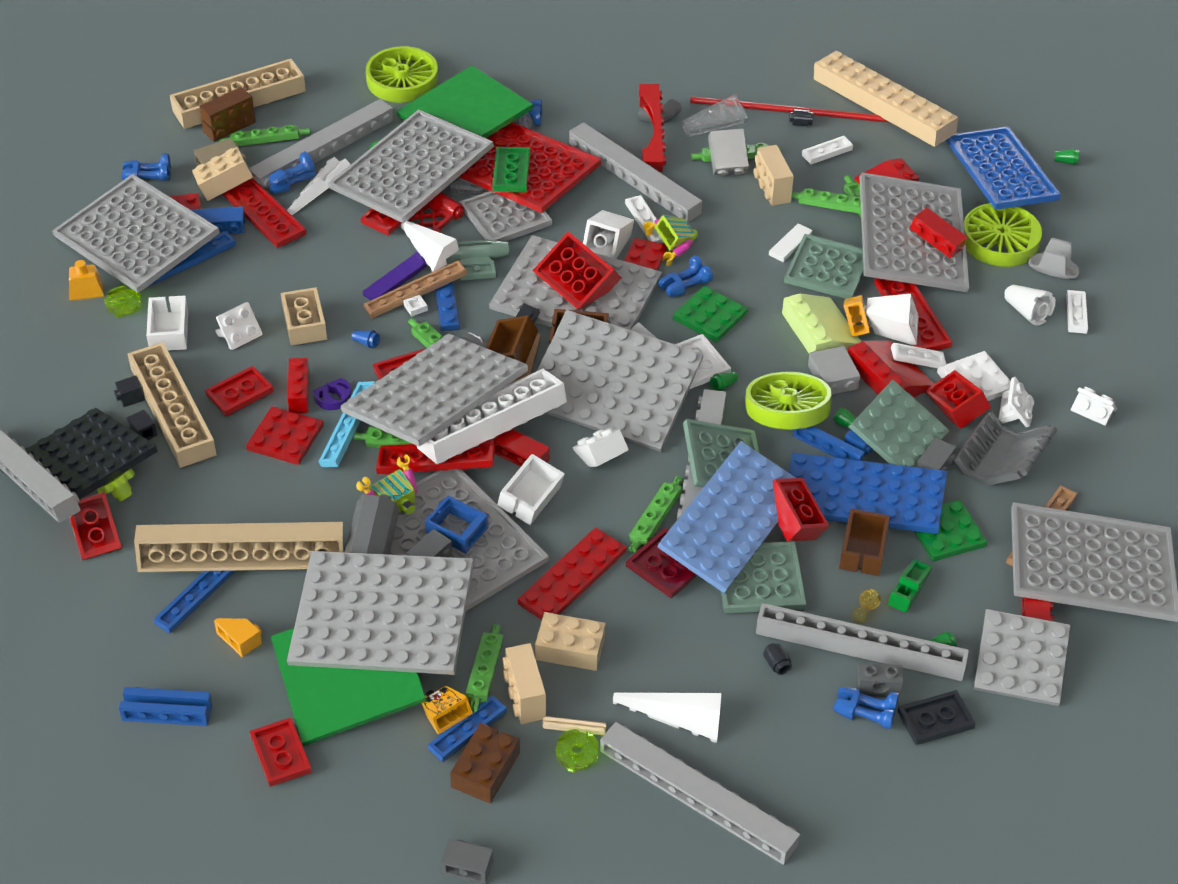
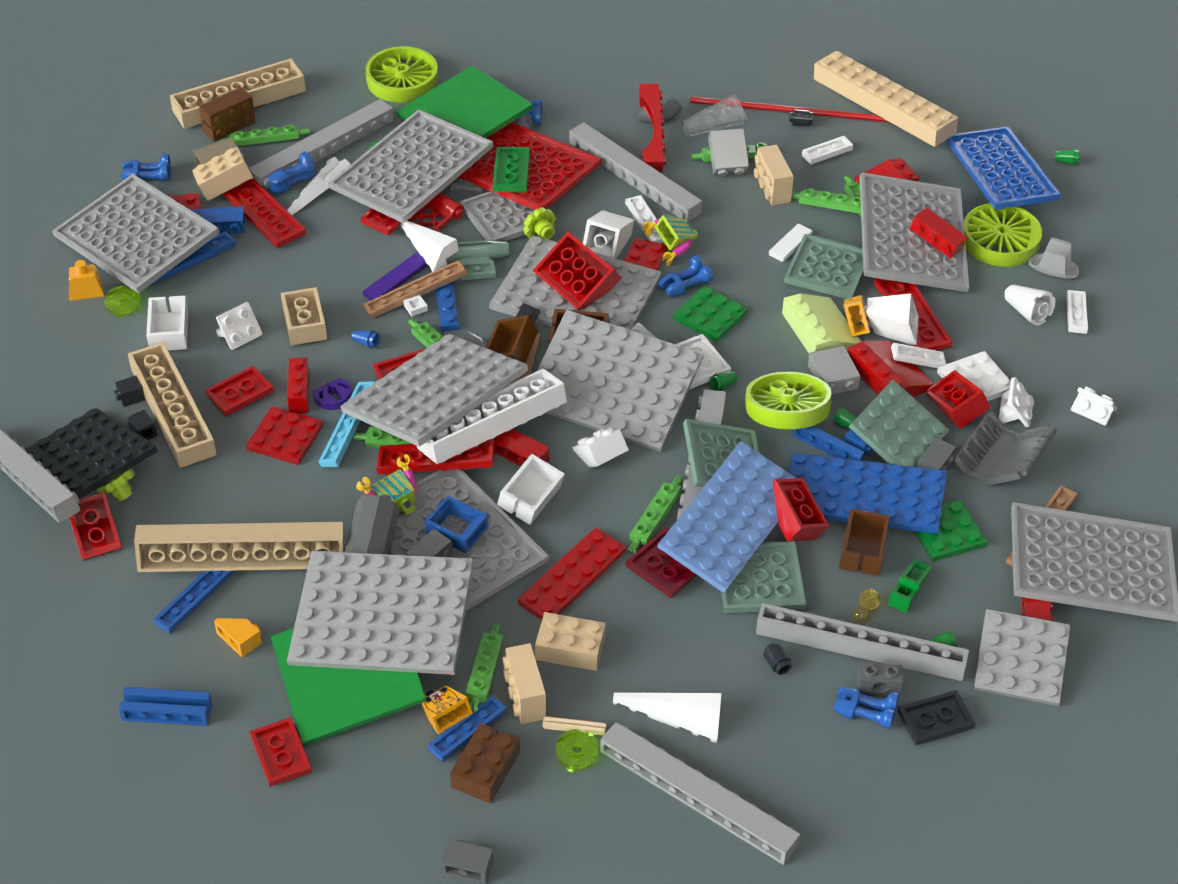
none -> lime plant [523,207,556,240]

